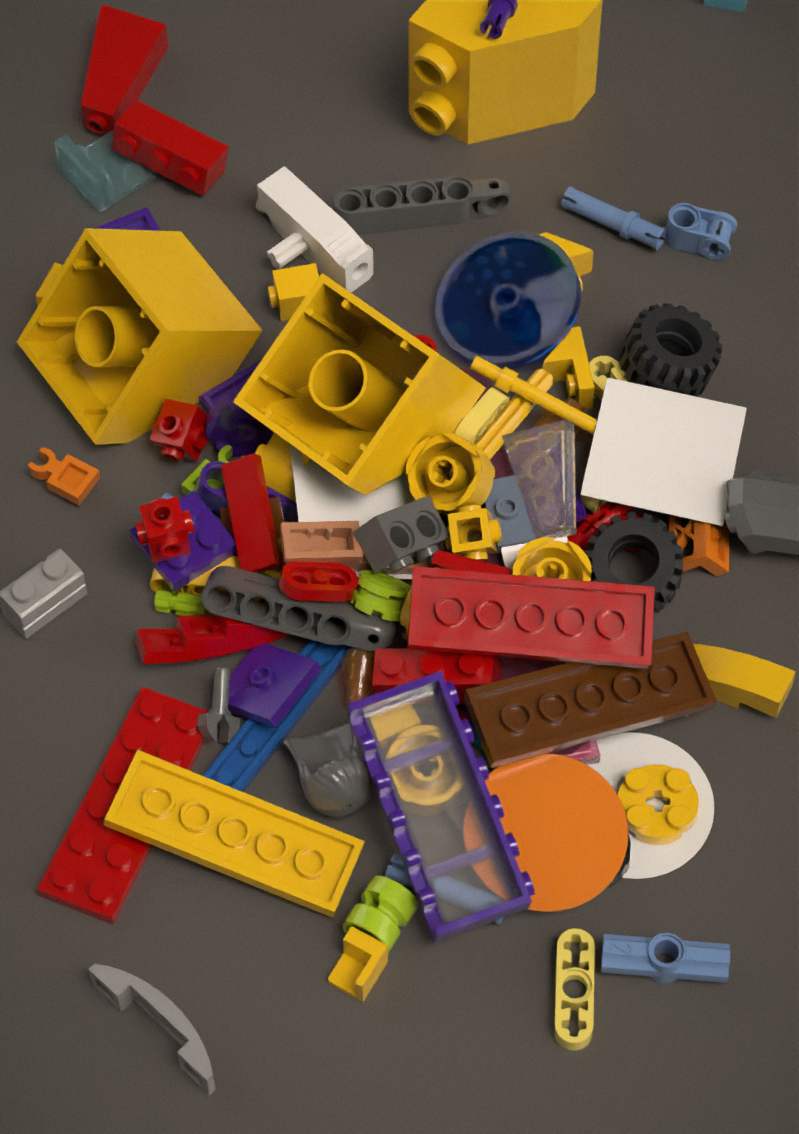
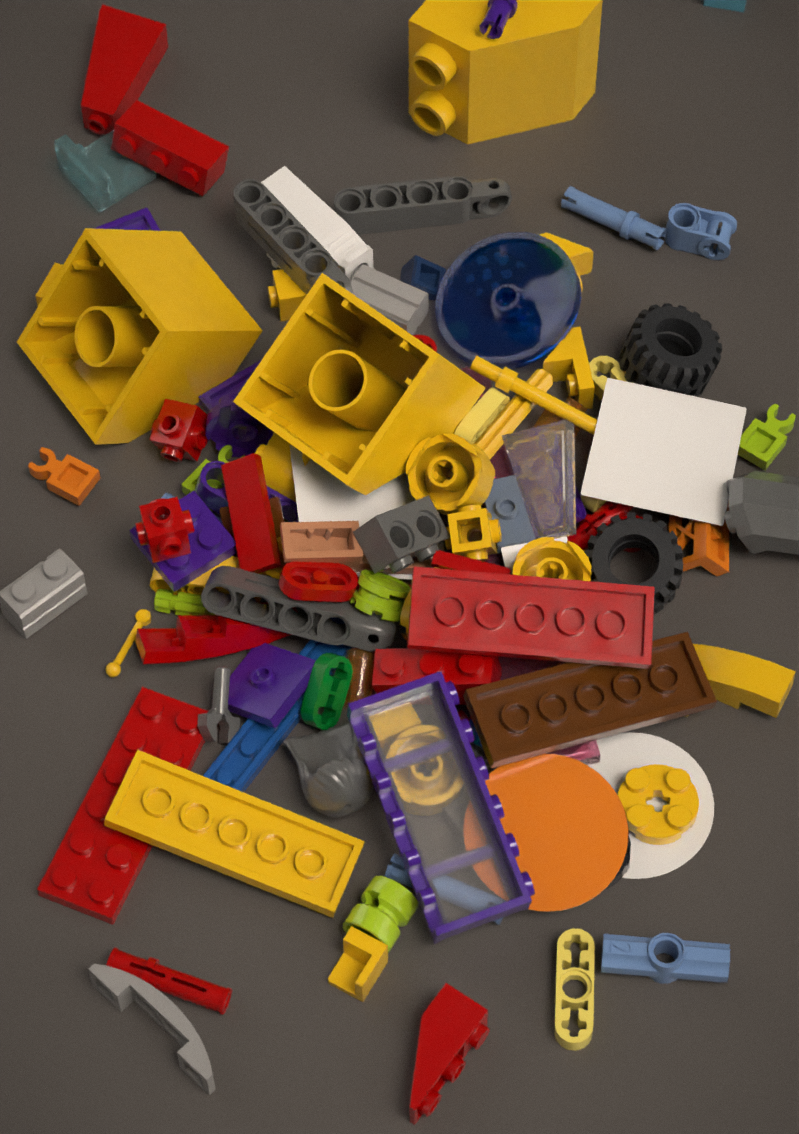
none -> yellow hinge [105,609,151,677]
none -> red pin [106,947,233,1015]
none -> dark grey piece [233,179,354,295]
none -> green beam [301,653,353,730]
none -> light grey brick [350,264,429,335]
none -> dark blue slope [400,255,446,301]
none -> red slope [409,983,490,1125]
none -> lime plate [738,403,796,471]

